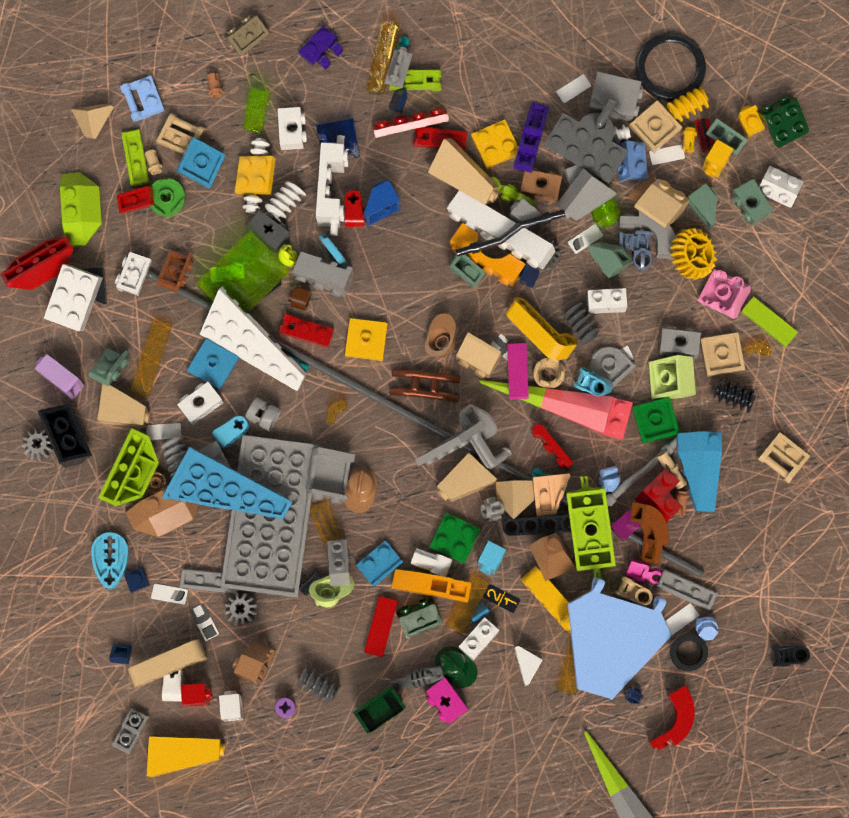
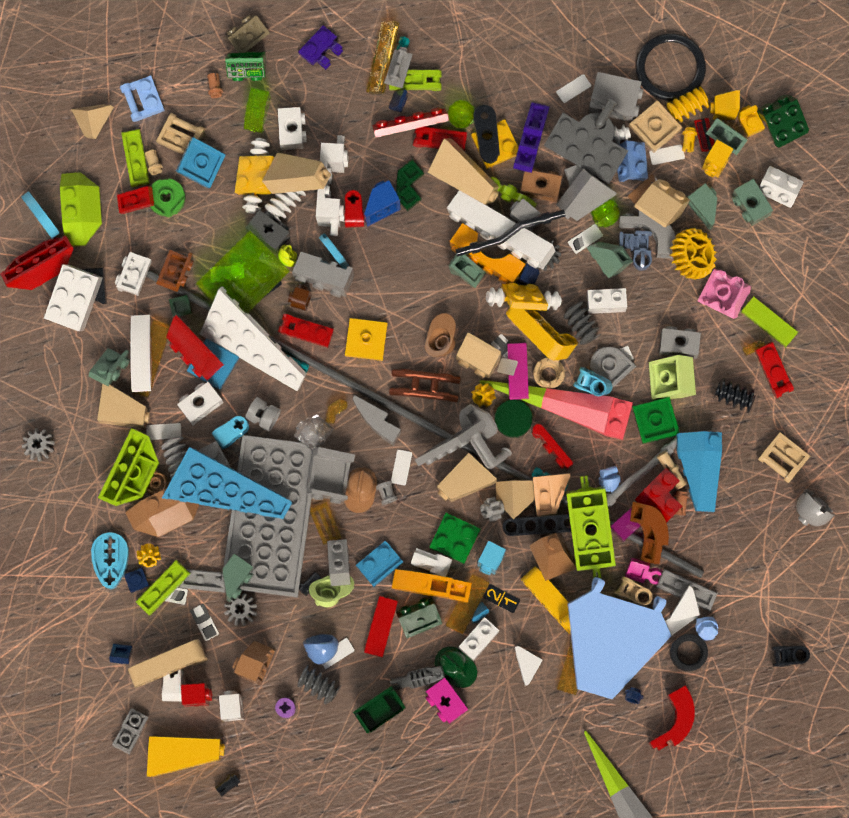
lavender slope [35,354,84,400] -> none
black slope [38,403,92,468] -> none
clear blue slope [316,119,360,157] -> none
tan plate [700,332,745,377] -> none
none -> medium azure piece [21,191,59,238]
none -> white slope [131,315,152,392]
none -> yellow gear [136,543,161,567]
none -> lime tile [136,560,191,616]
none -> red slope [166,315,224,380]
none -> dark green plate [169,295,193,317]
none -> black pin [215,773,240,797]
none -> sand green slope [222,554,254,602]
none -> green slope [225,52,266,81]
none -> tan slope [262,153,331,194]
none -> clear brick [294,415,334,450]
none -> medium blue hat [303,634,339,664]
none -> white sticker [322,638,354,669]
none -> light grey slope [353,395,401,446]
none -> light grey bush [375,481,398,505]
none -> white sticker [391,450,412,486]
none -> dark green tile [396,159,424,212]
none -> clear neon green hair [447,100,475,128]
none -> yellow gear [471,383,496,407]
none -> black piece [473,105,500,164]
none -> yellow plate [486,283,561,311]
none -> dark green tile [495,400,533,438]
none -> white sticker [497,358,518,376]
none -> white slope [669,584,700,621]
none -> yellow slope [710,90,740,120]
none -> red plate [754,342,794,399]
none -> light grey cylinder [796,489,835,526]

